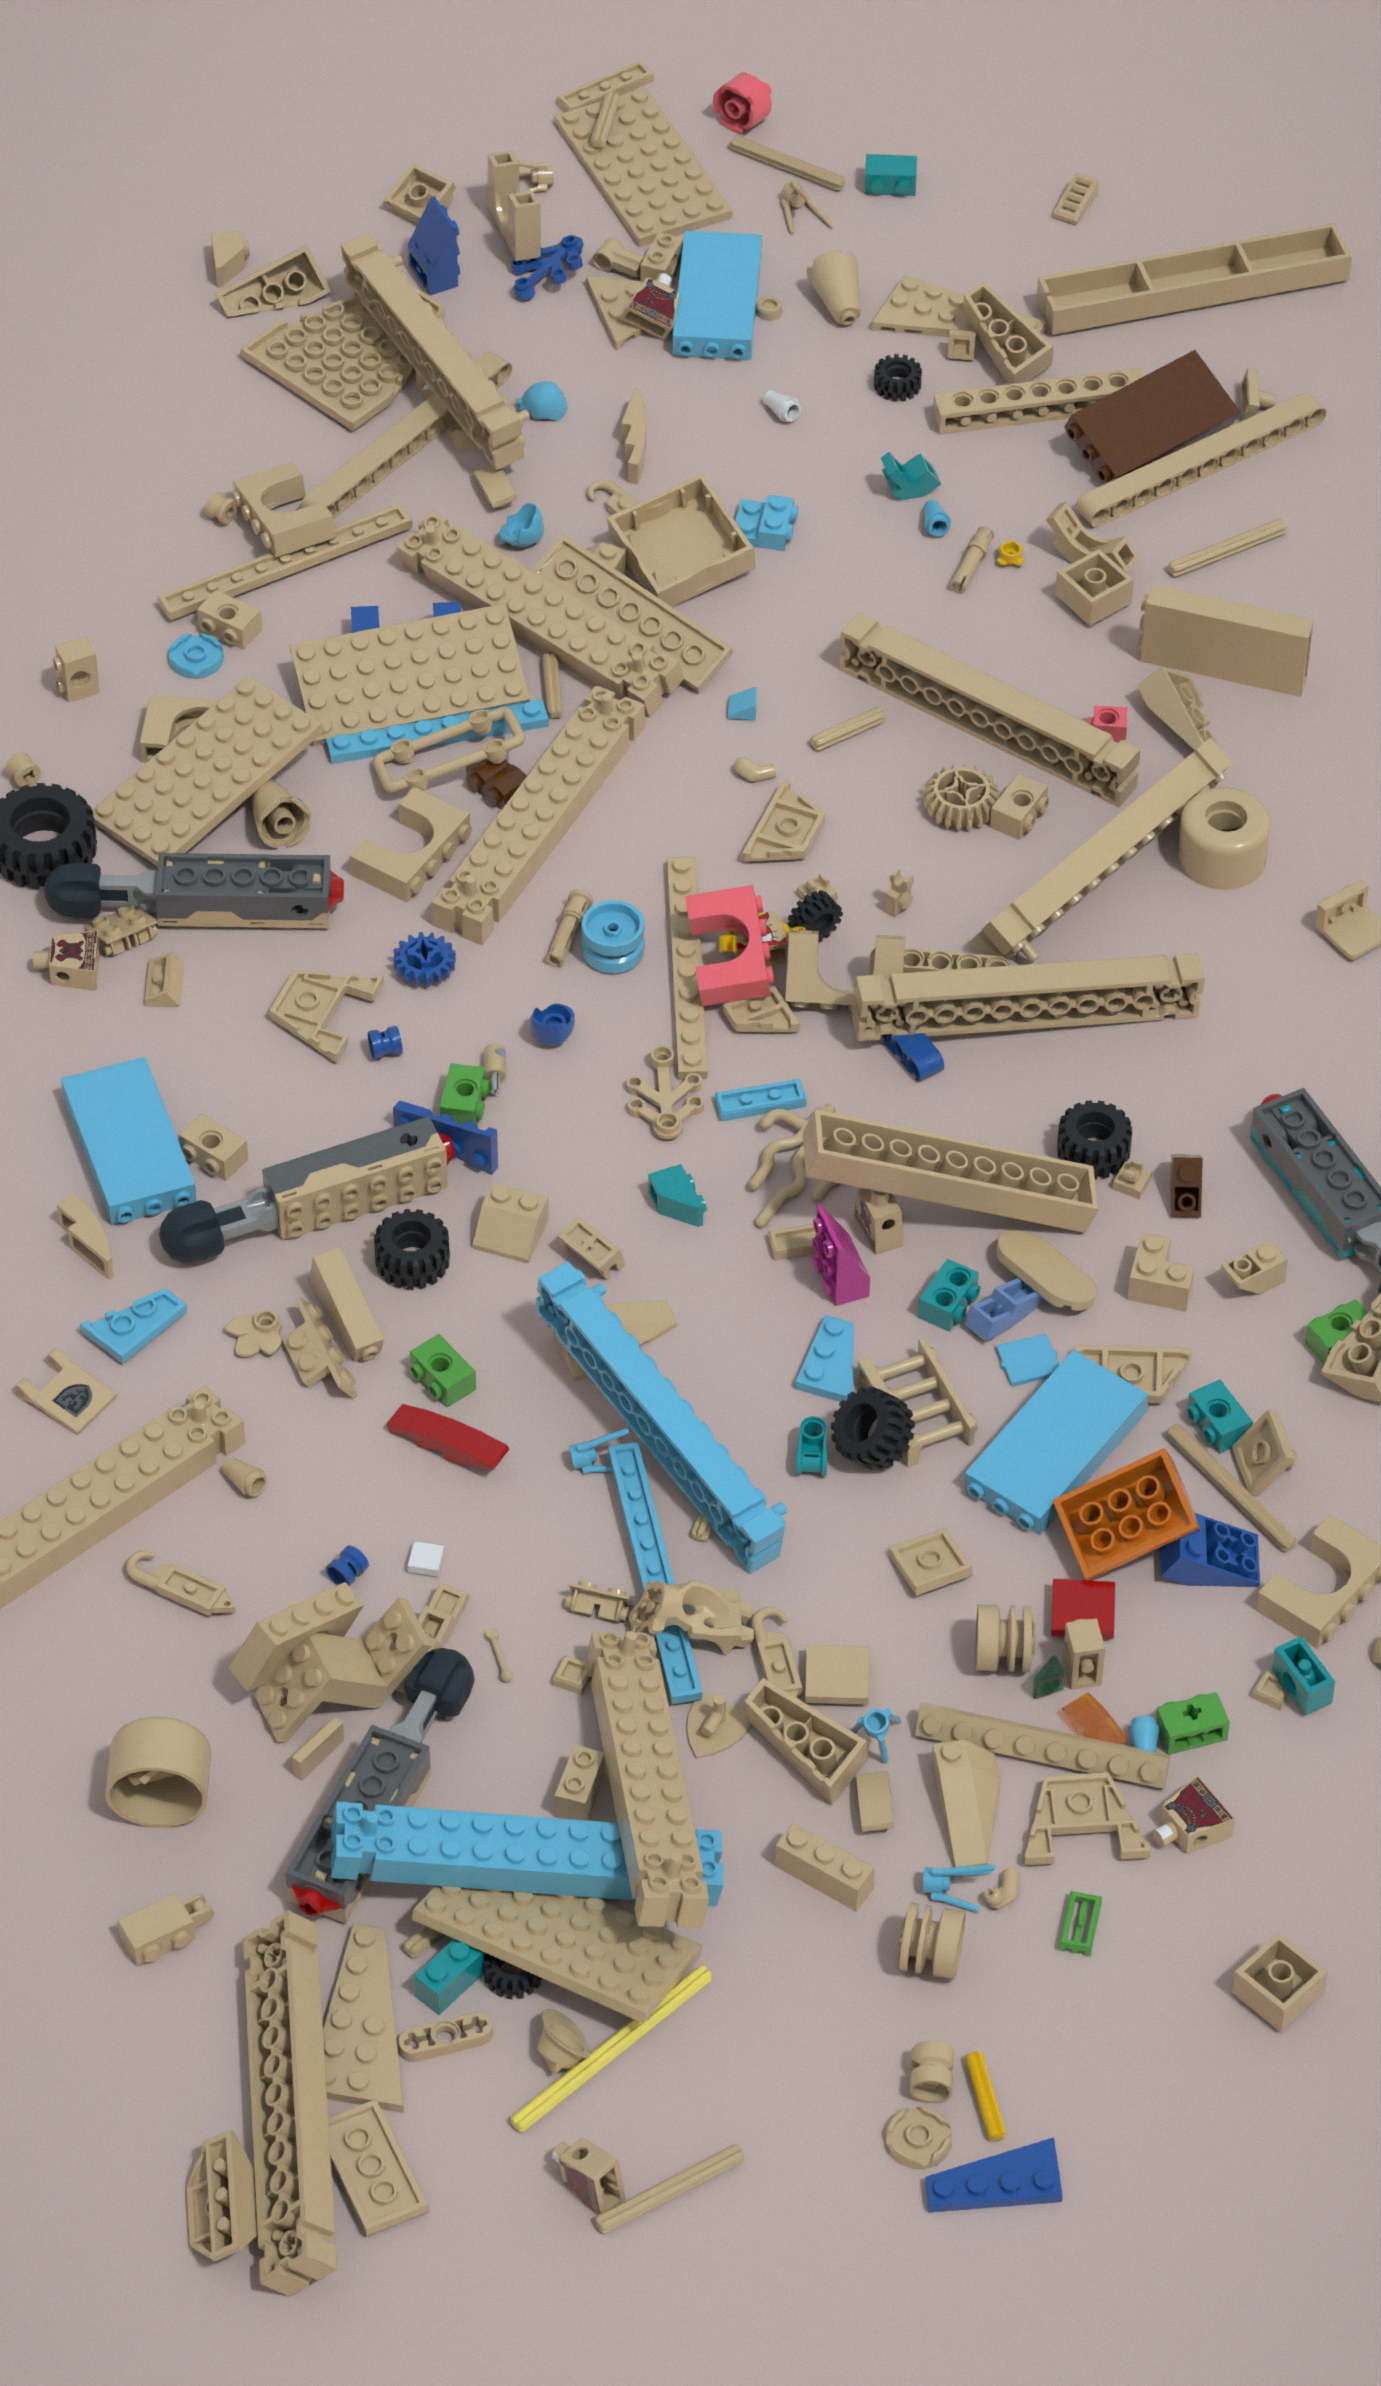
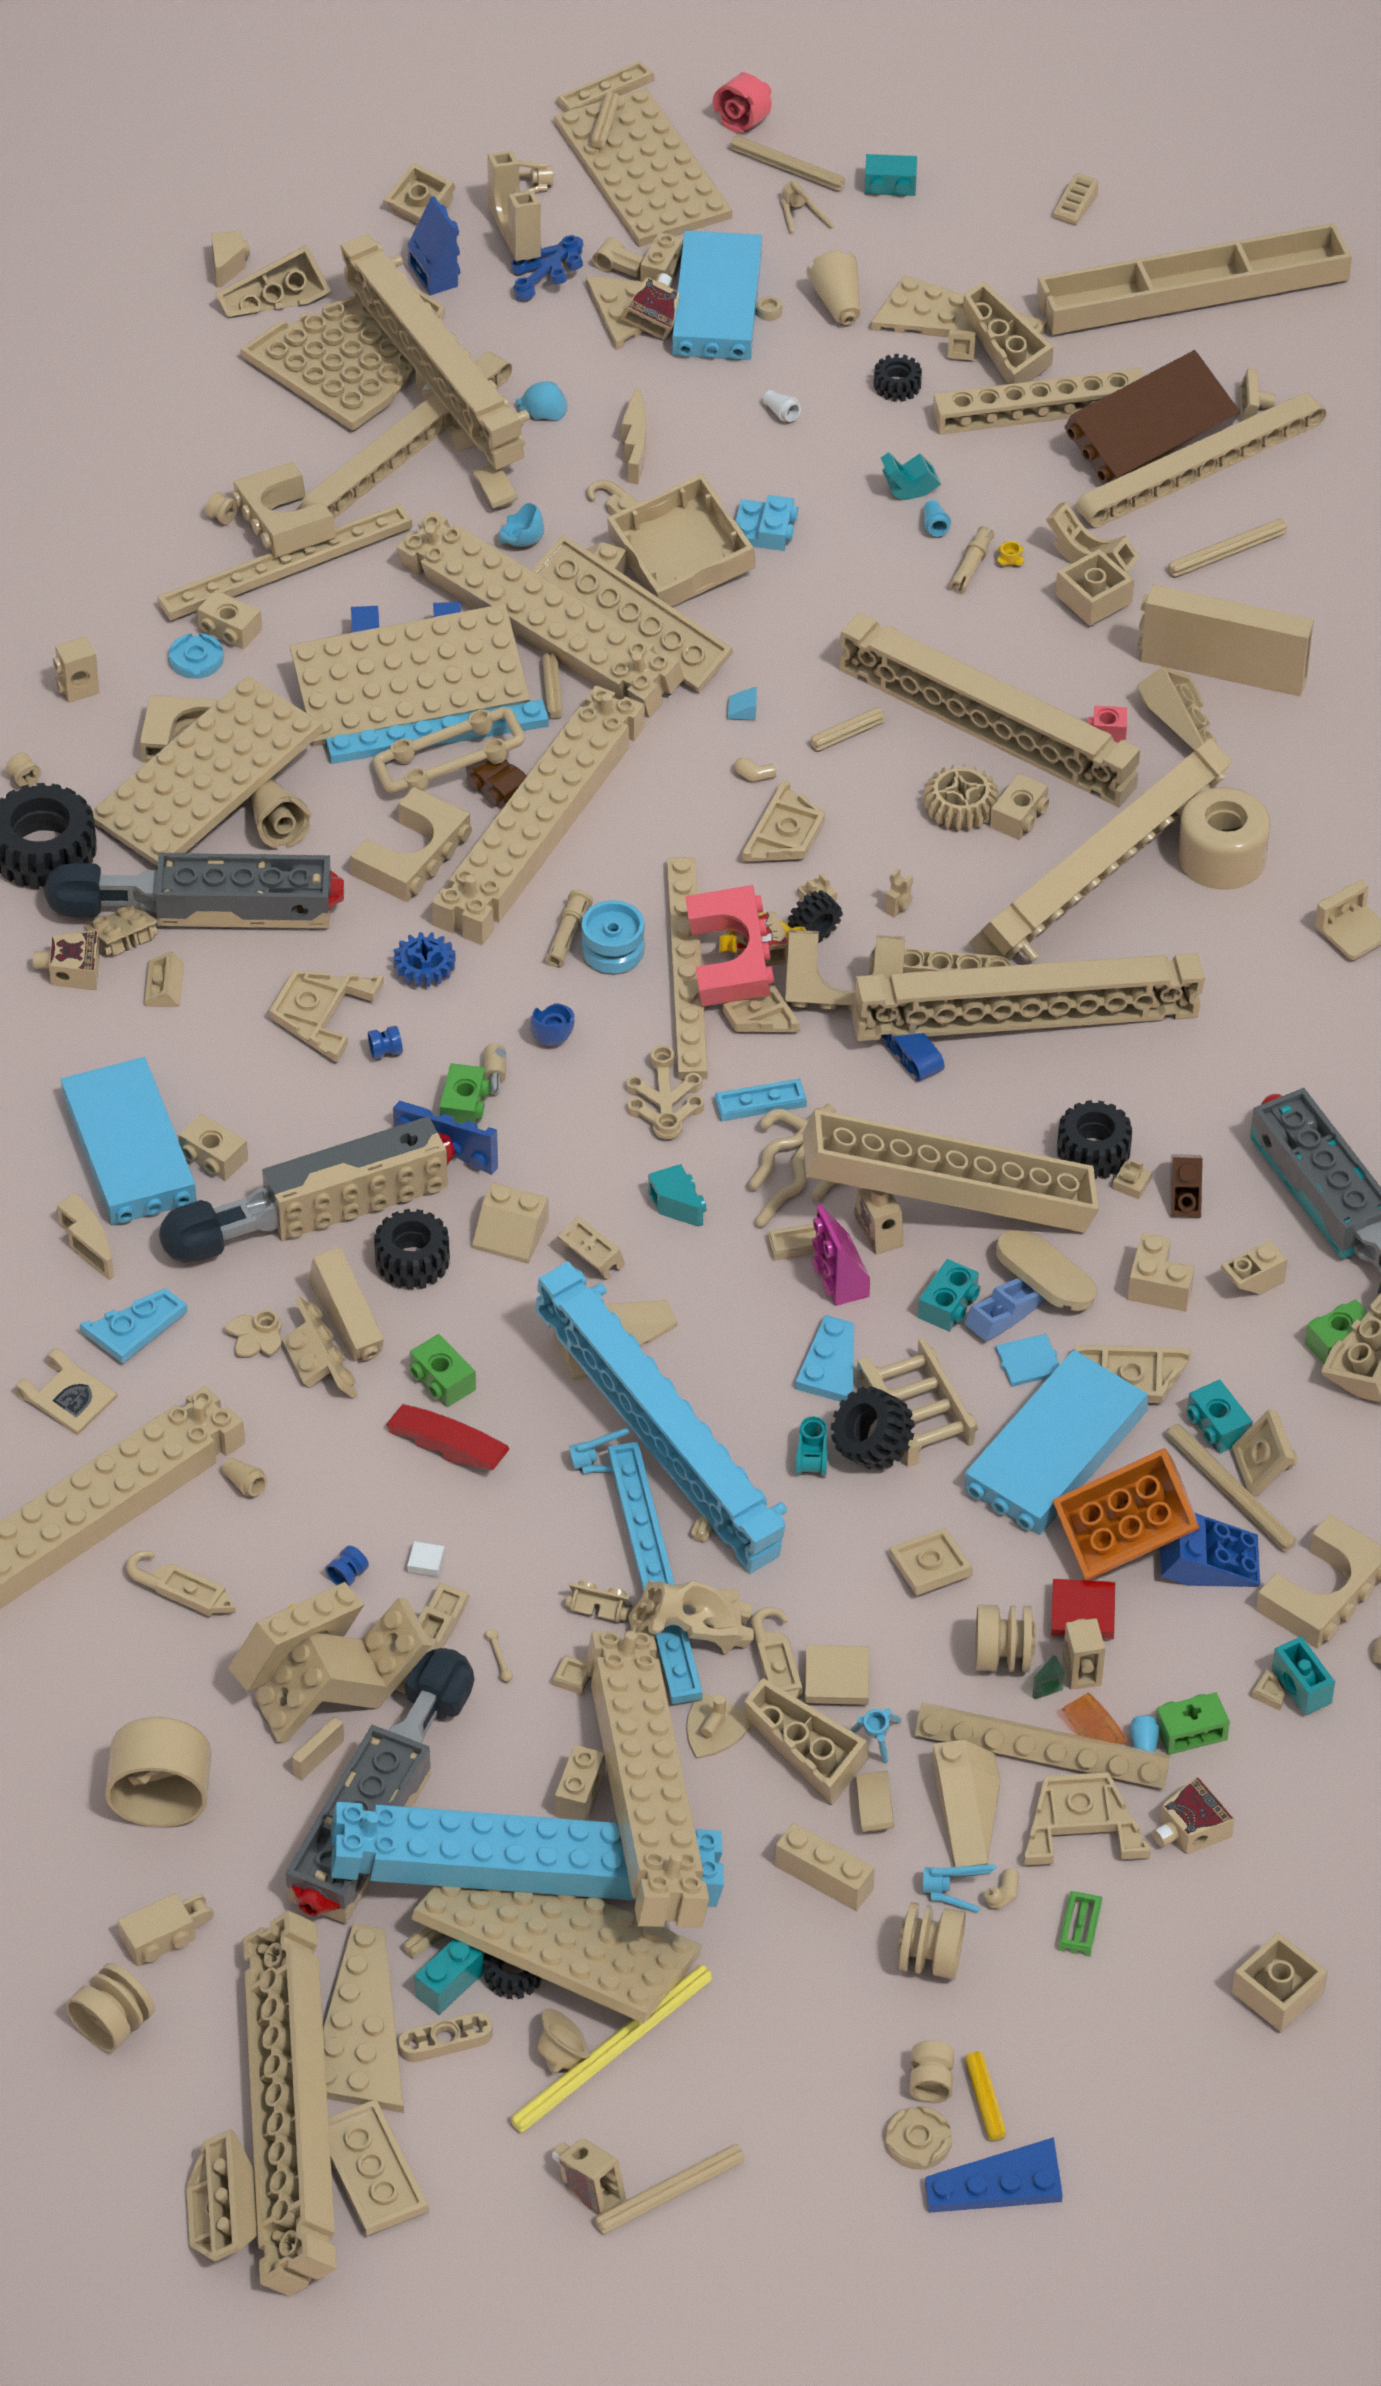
none -> tan wheel [66,1963,155,2052]

